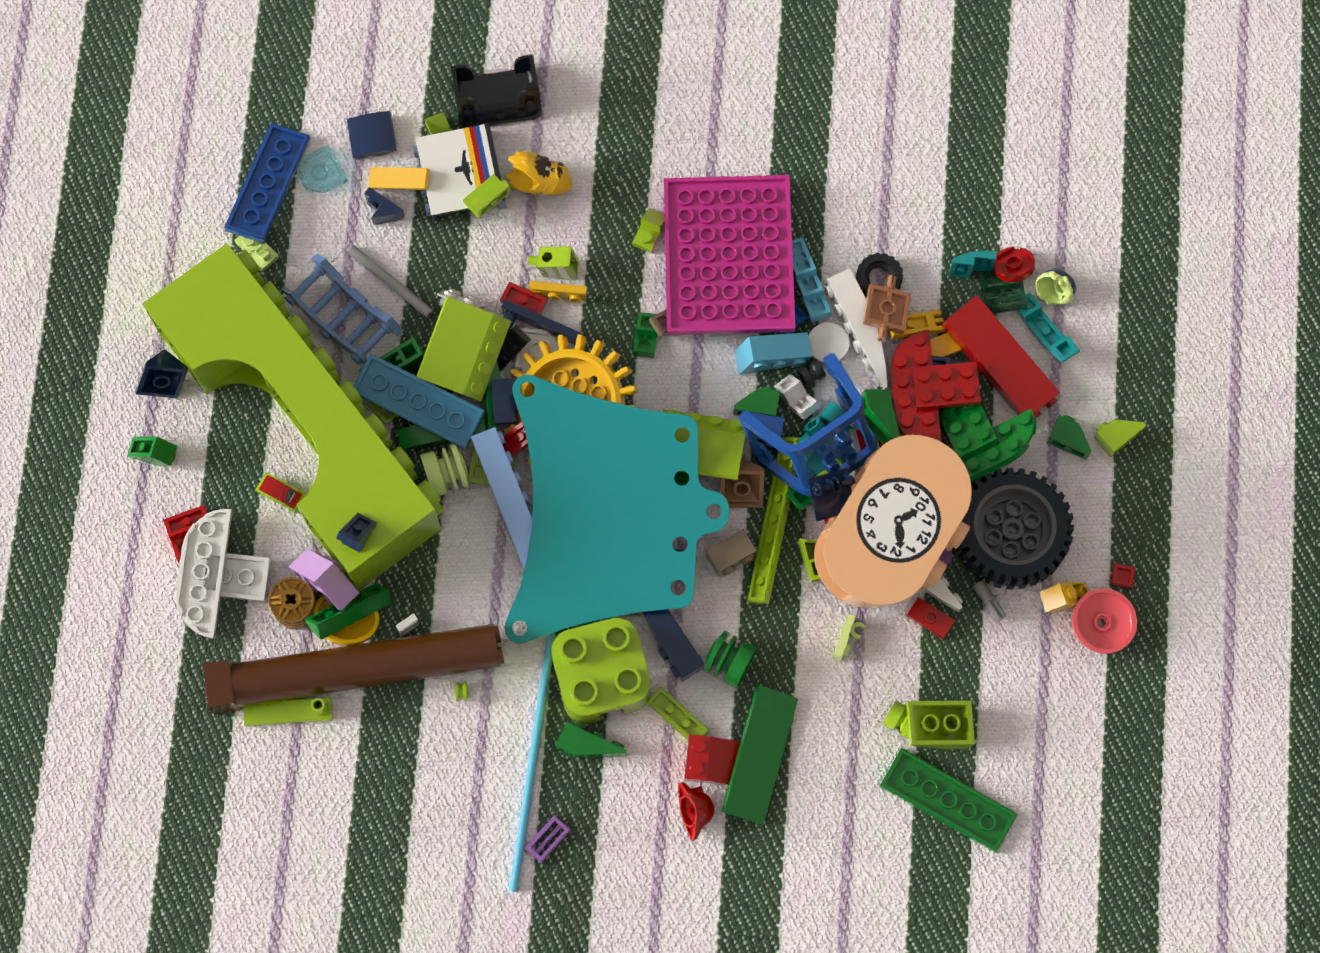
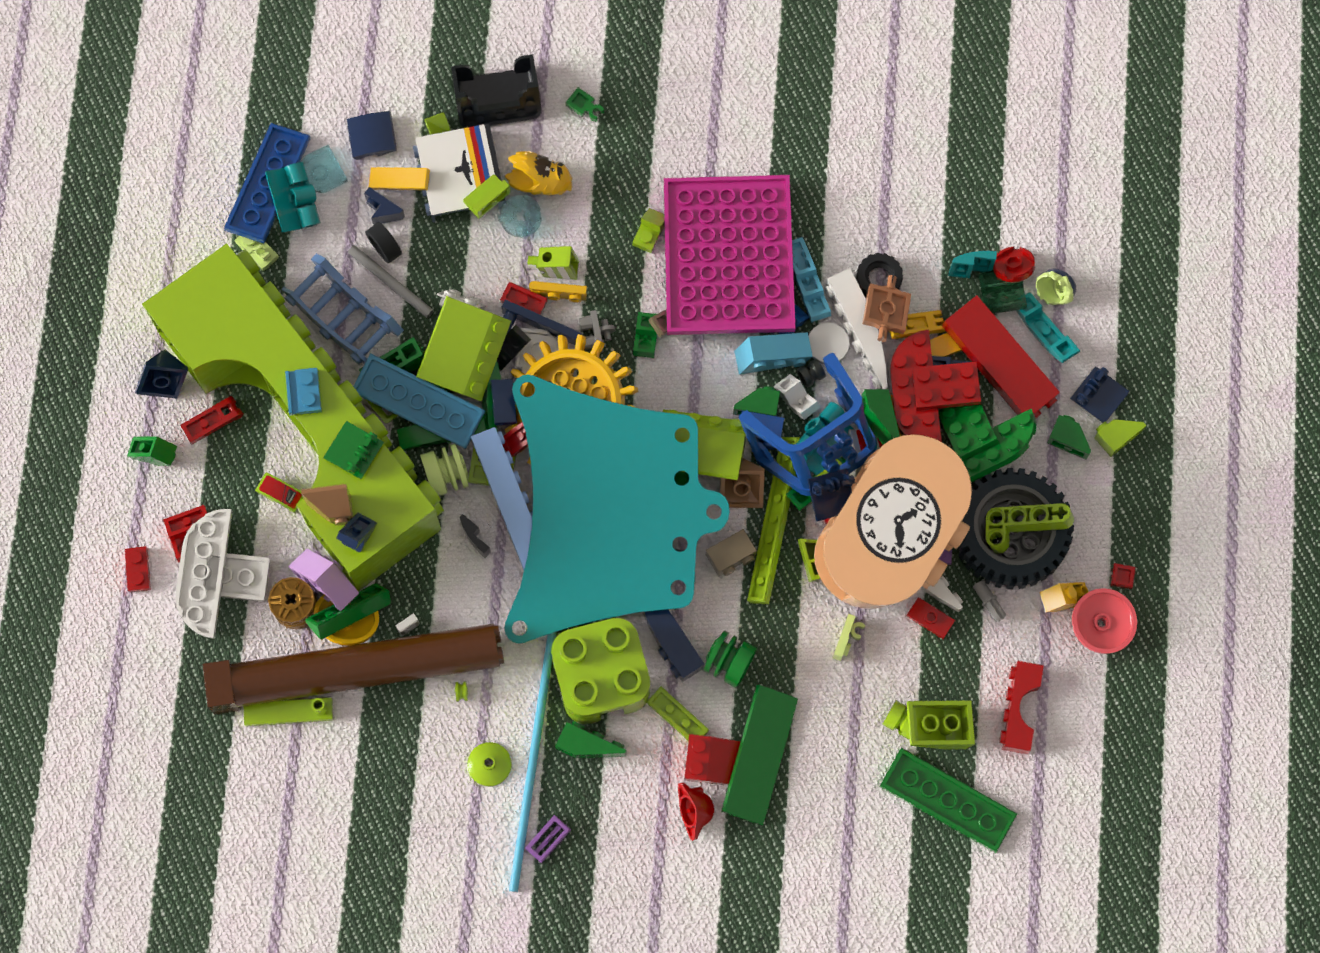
none -> red plate [125,546,151,593]
none -> red plate [180,396,244,445]
none -> teal panel [265,162,321,232]
none -> dark azure plate [285,368,322,416]
none -> medium nougat slope [301,484,353,526]
none -> green hinge [323,421,384,479]
none -> black tyre [365,222,402,263]
none -> black slope [460,514,491,558]
none -> lime dish [467,742,512,786]
none -> clear light blue plate [499,195,542,238]
none -> green plate [565,87,604,122]
none -> light grey hips [579,310,616,353]
none -> lime beam [986,503,1074,554]
none -> red arch [999,661,1044,755]
none -> dark blue hinge [1070,366,1130,423]

